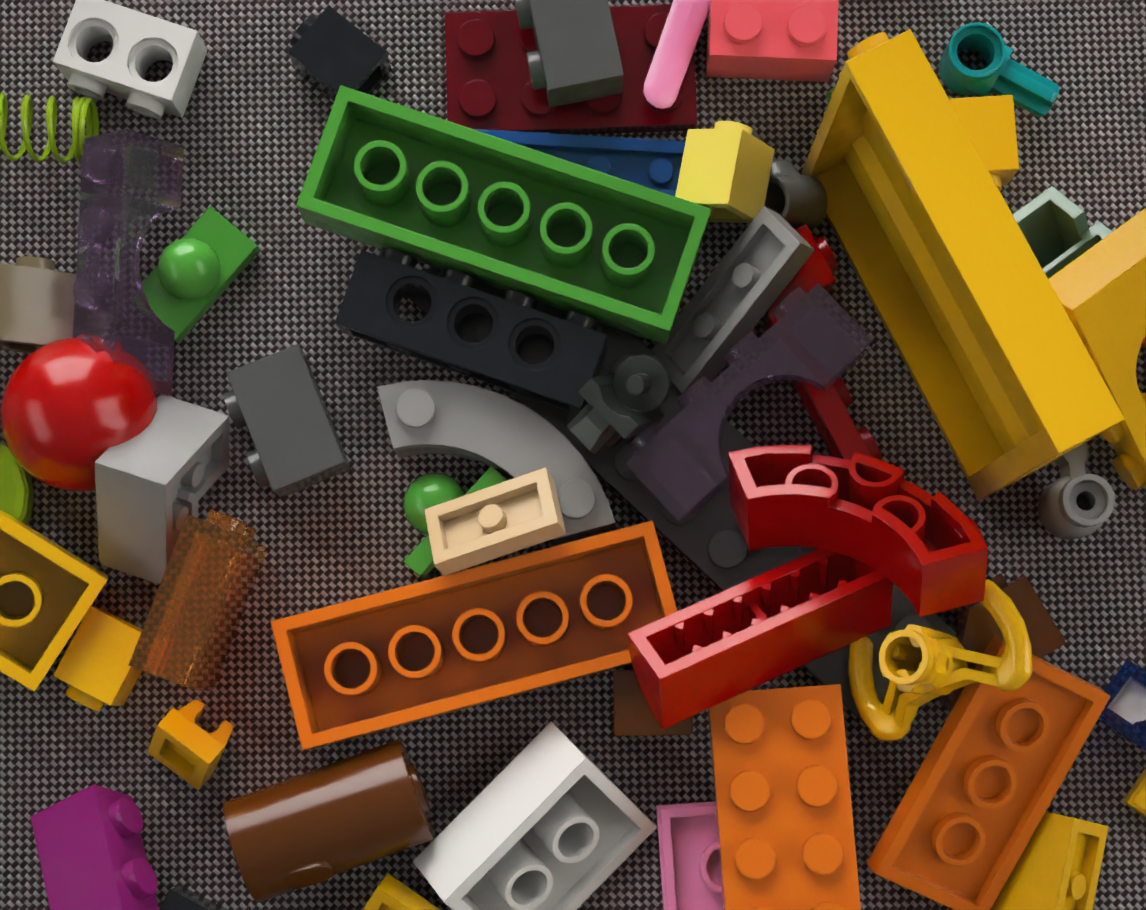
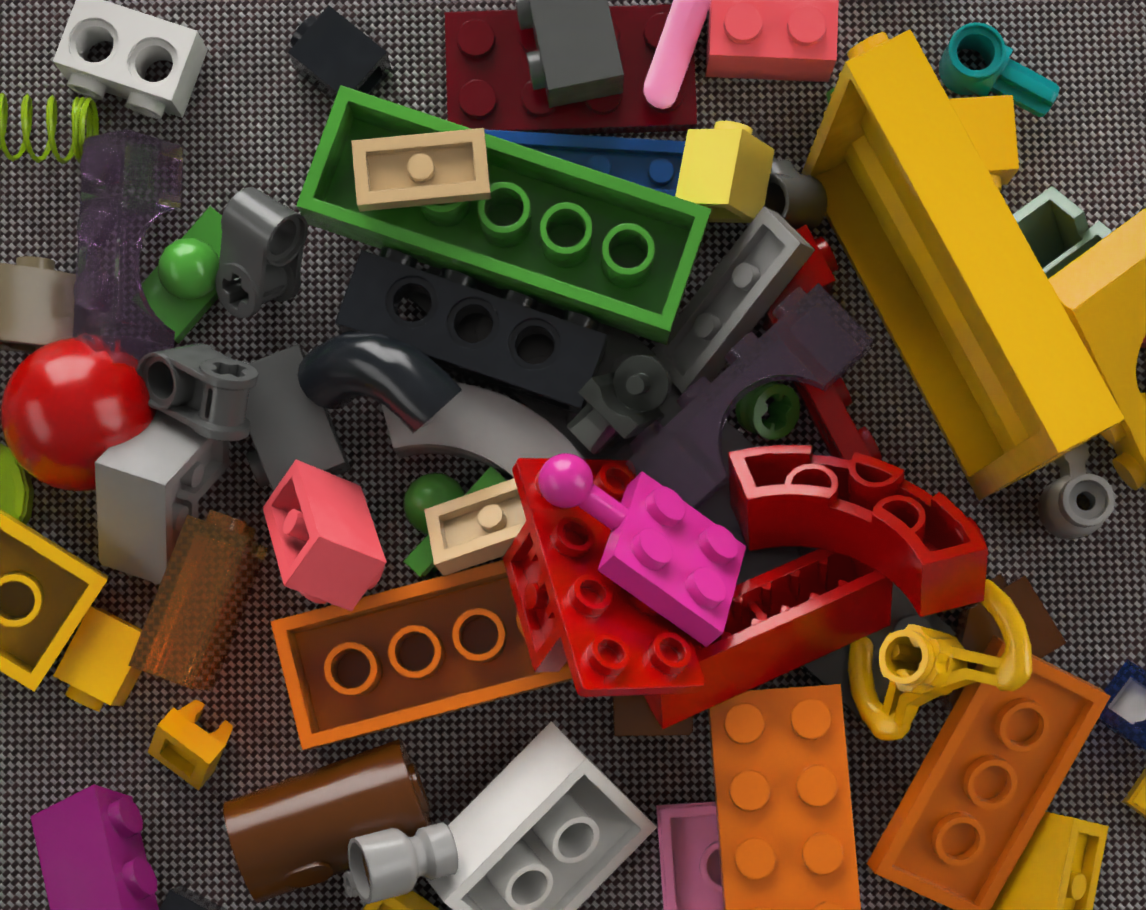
none -> dark grey piece [136,343,259,441]
none -> dark grey piece [215,187,308,319]
none -> coral brick [262,459,387,611]
none -> black cylinder [298,331,462,433]
none -> light grey piece [343,822,458,904]
none -> tan plate [351,128,491,212]
none -> red bracket [503,458,705,697]
none -> dark pink plate [538,453,746,647]
none -> bright green bush [735,378,800,440]

